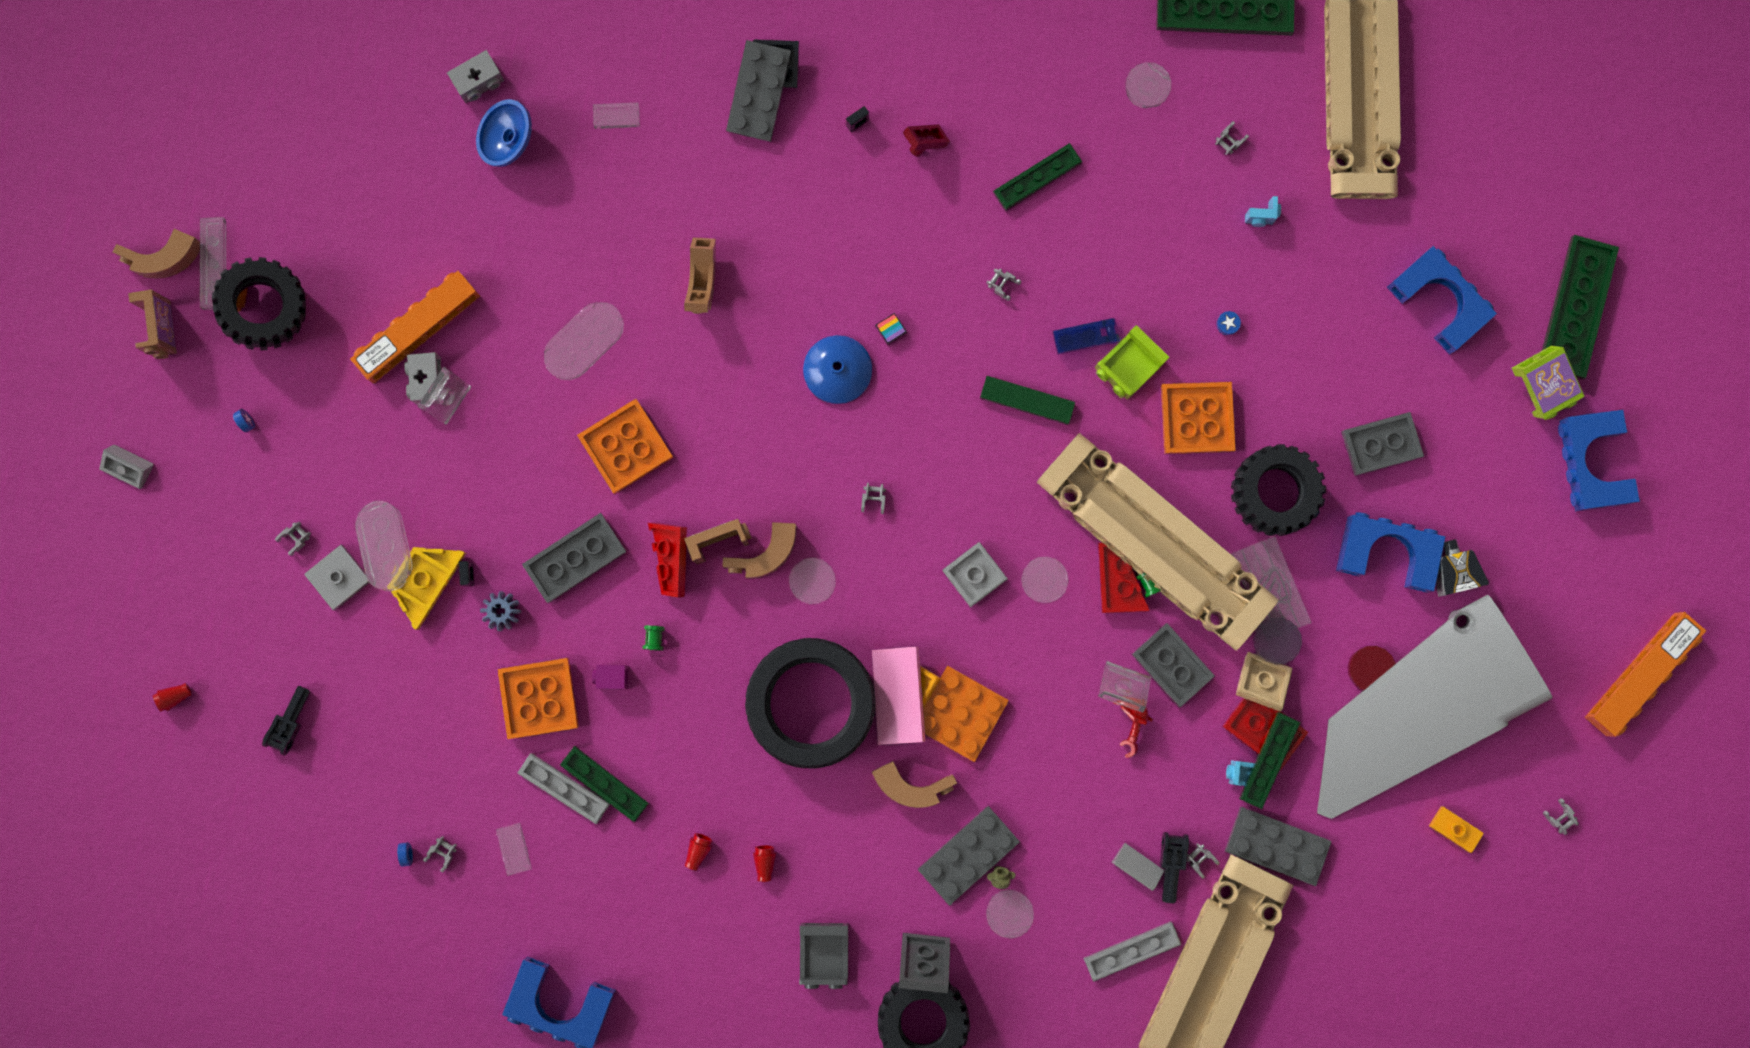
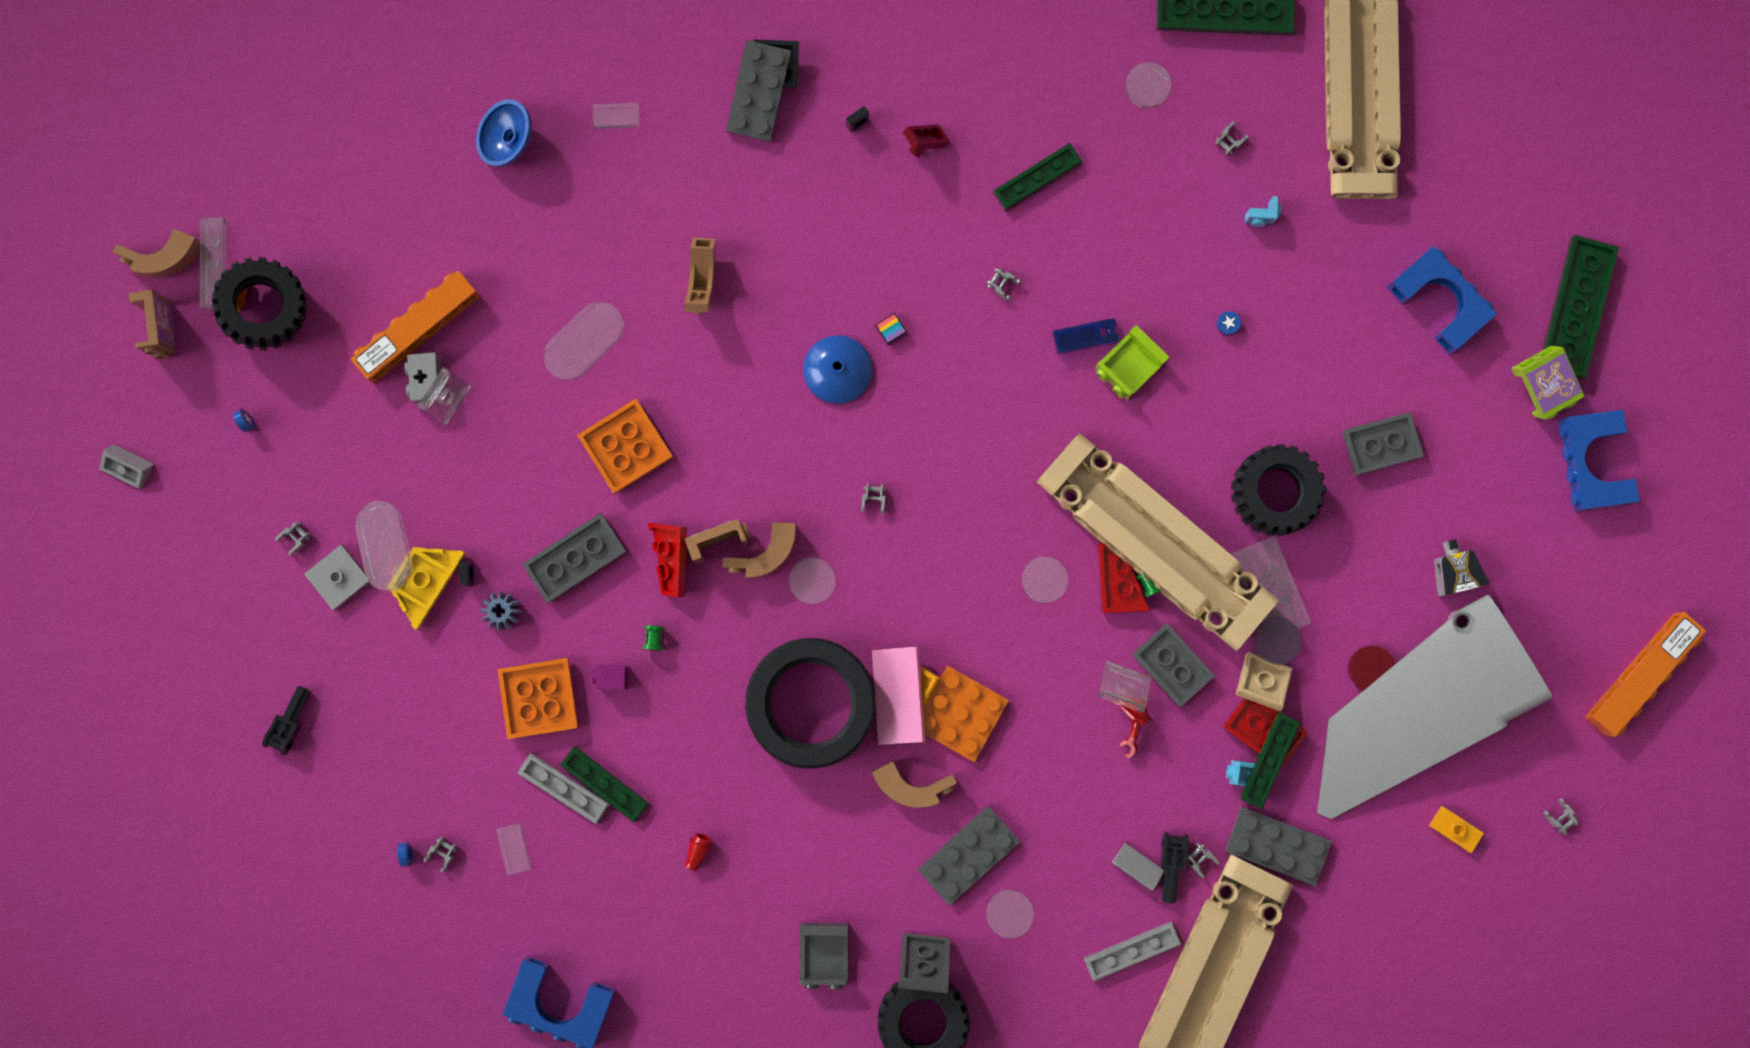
red cone [153,683,192,712] -> none
light grey brick [447,50,505,103] -> none
red cone [753,845,776,882] -> none
light grey plate [942,542,1008,608] -> none
dark green tile [980,376,1075,425] -> none
olive plate [987,866,1015,889] -> none
orange plate [1161,382,1236,454] -> none
blue arch [1336,512,1446,593] -> none

